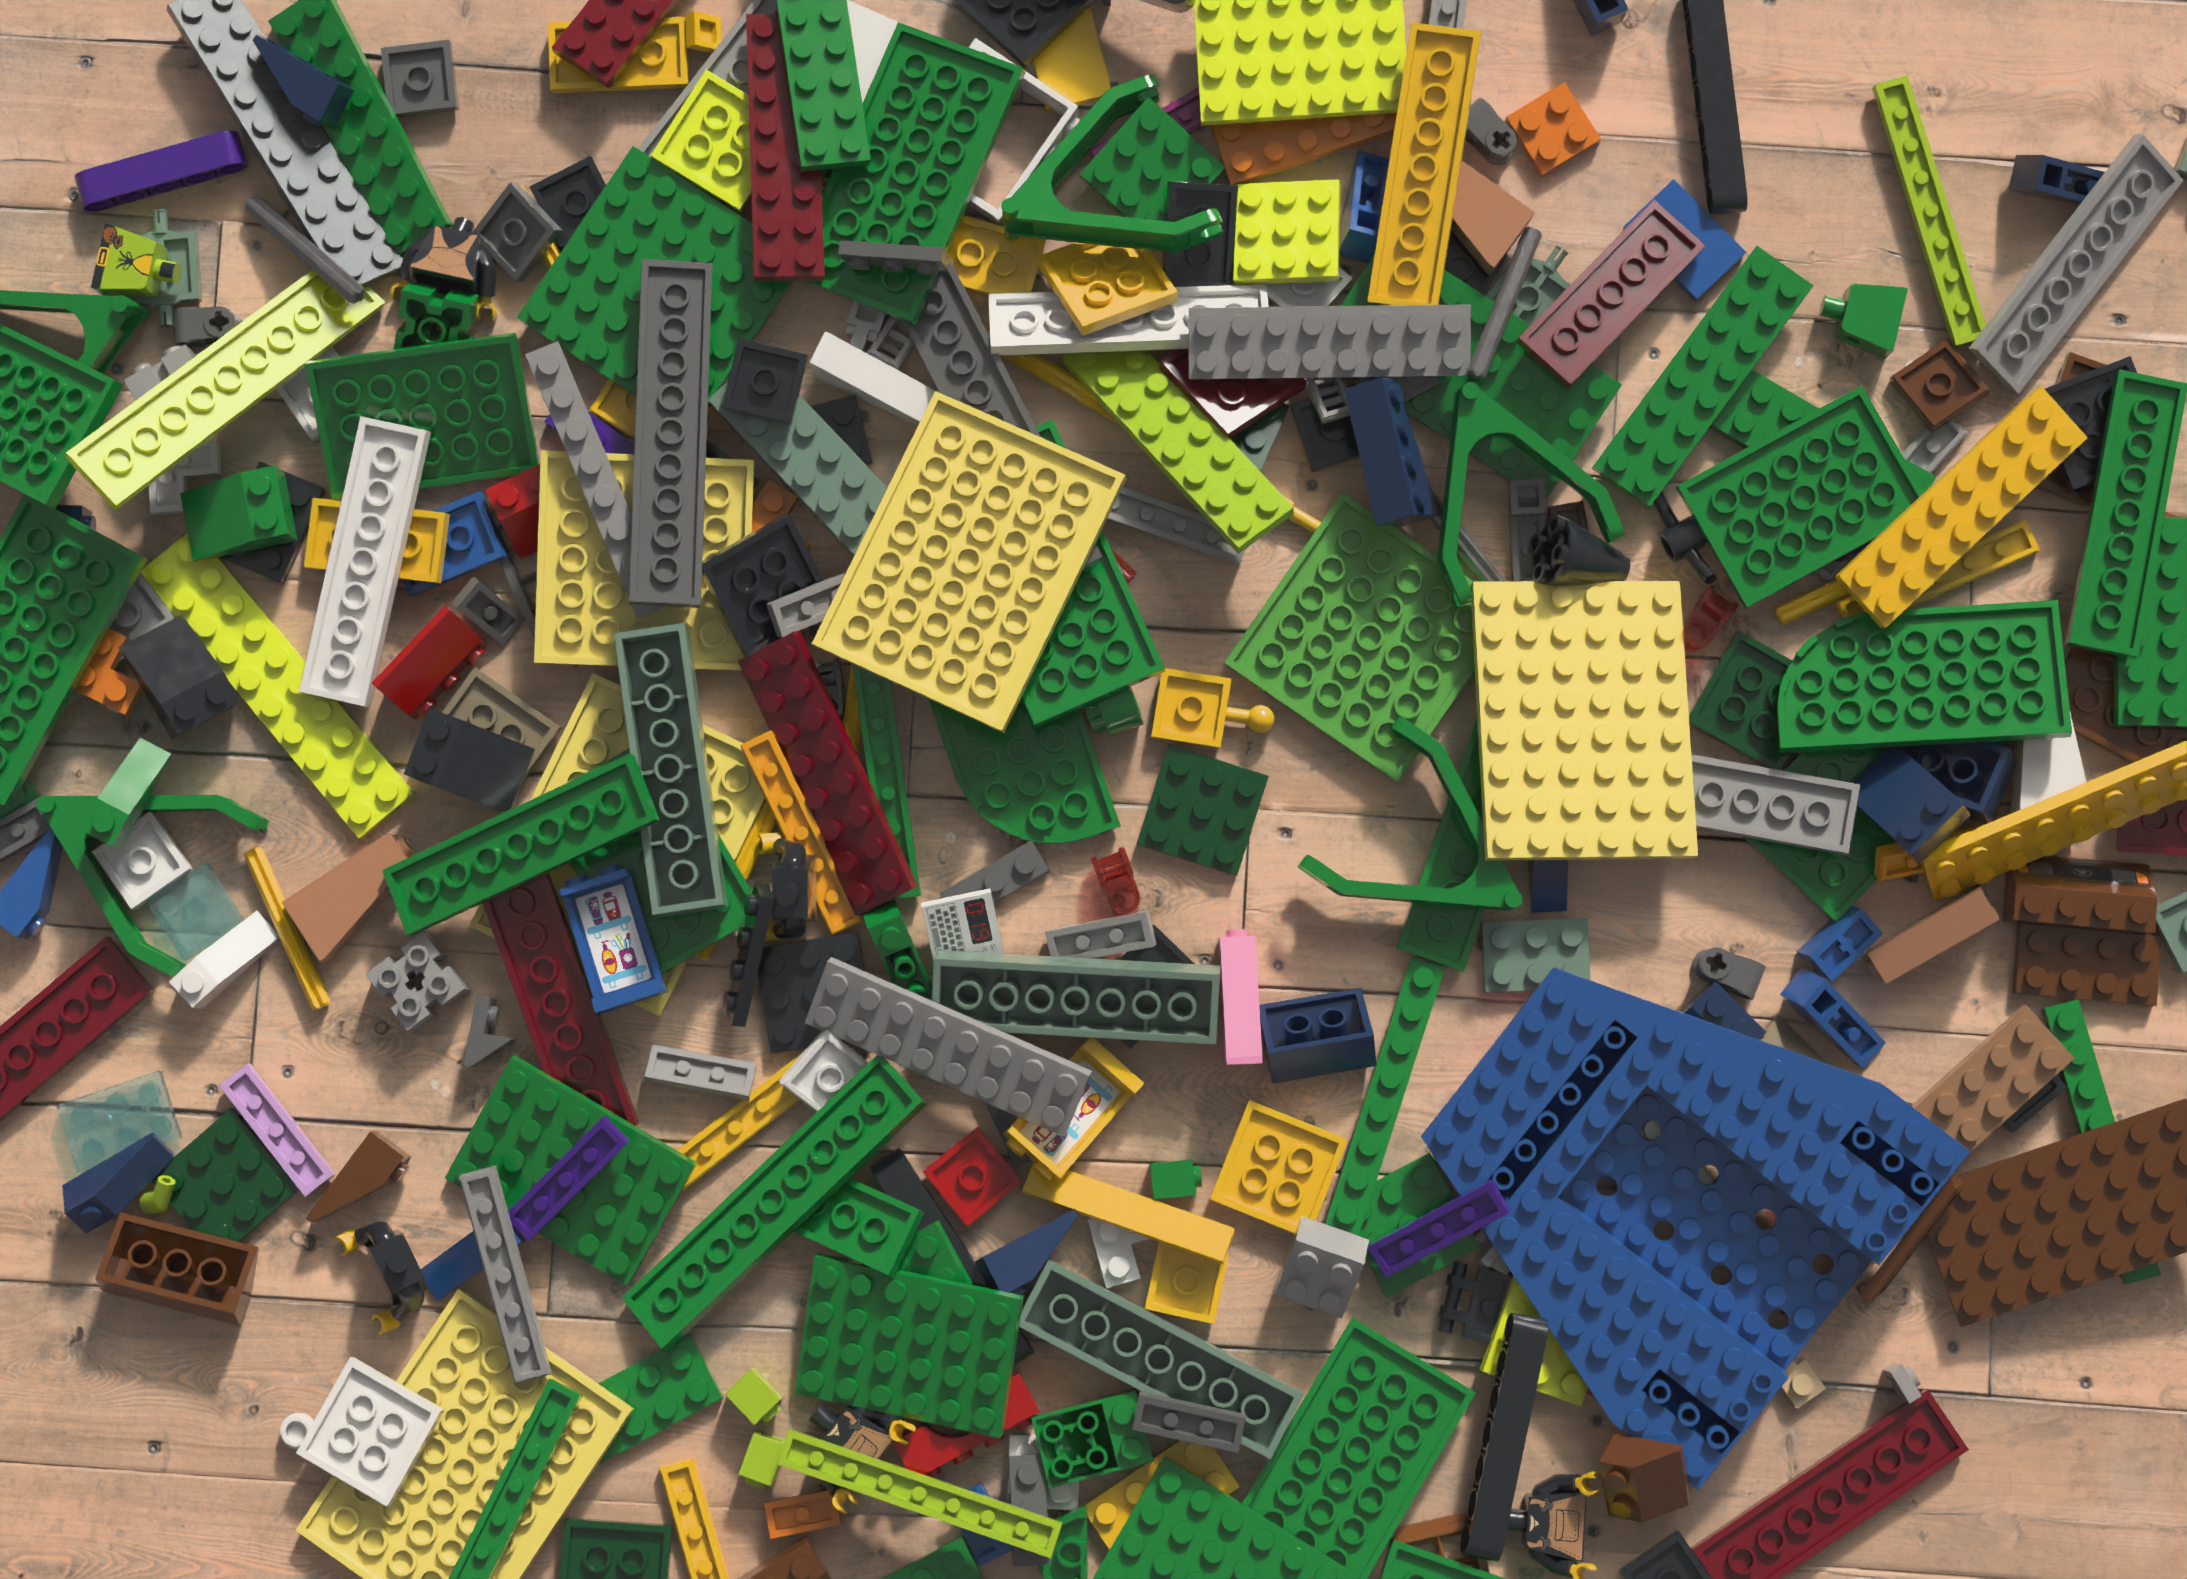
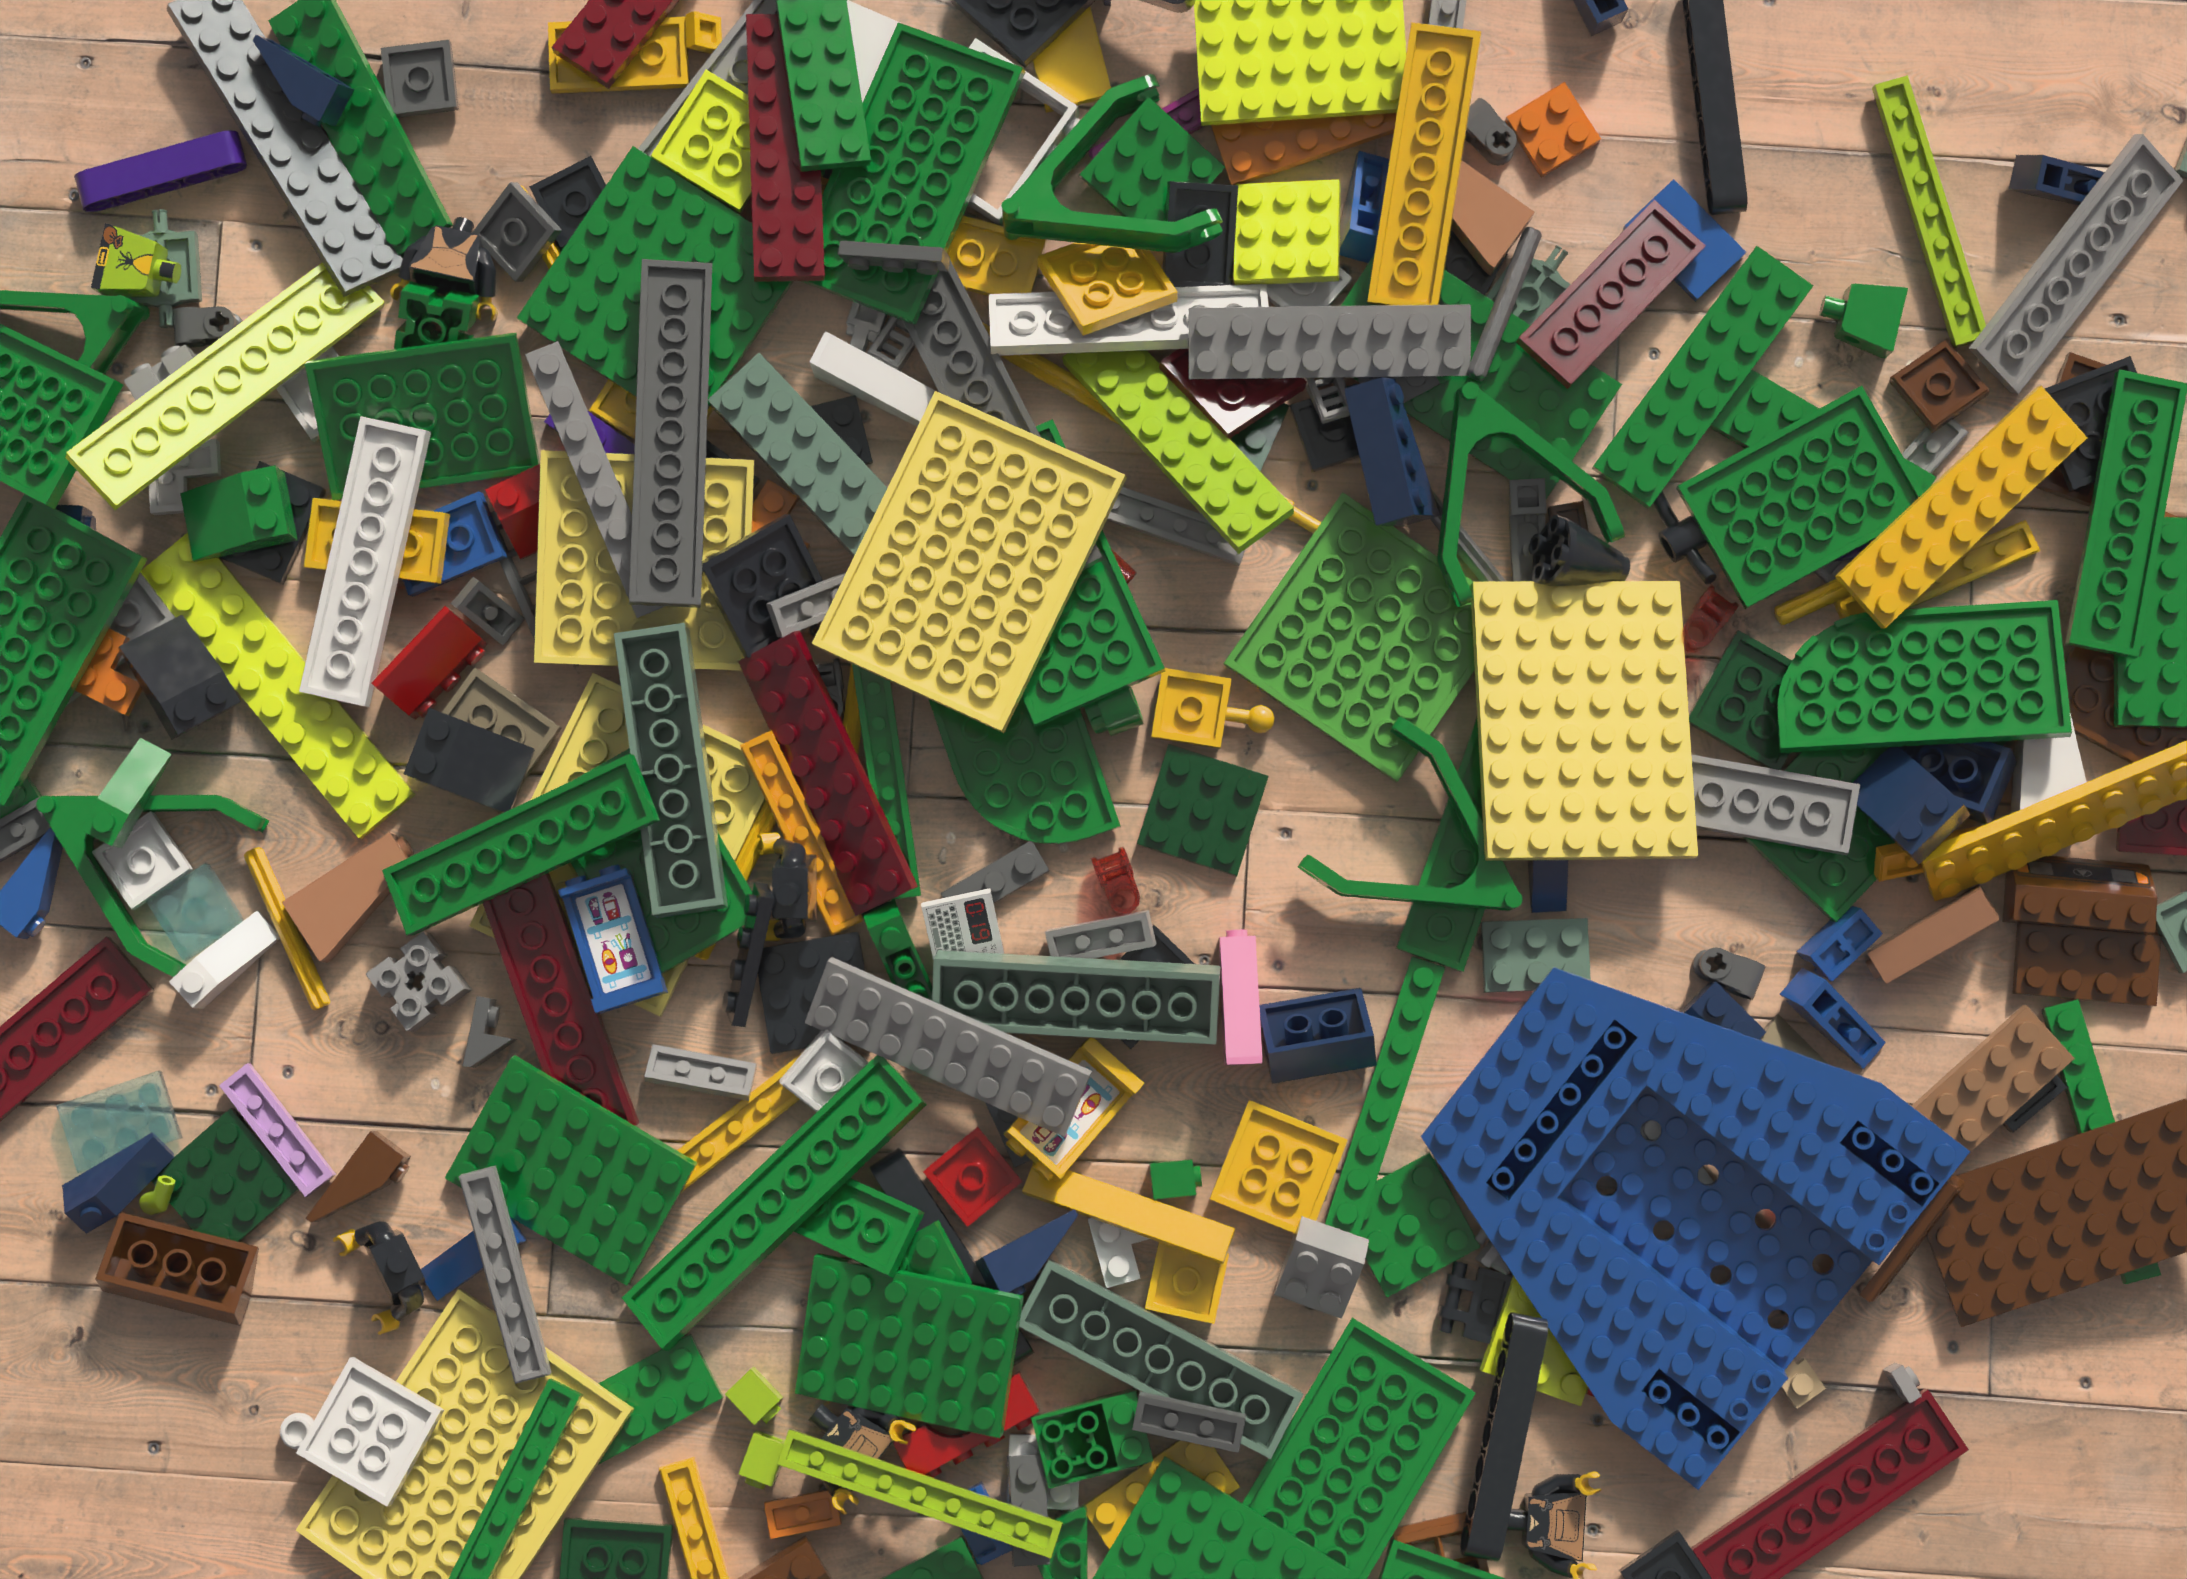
flat silver axle [245,195,365,304] -> none
dark purple plate [508,1116,630,1241] -> none
black plate [722,338,808,425] -> none
dark purple plate [1368,1179,1510,1278] -> none
reddish brown slope [1599,1433,1691,1523] -> none

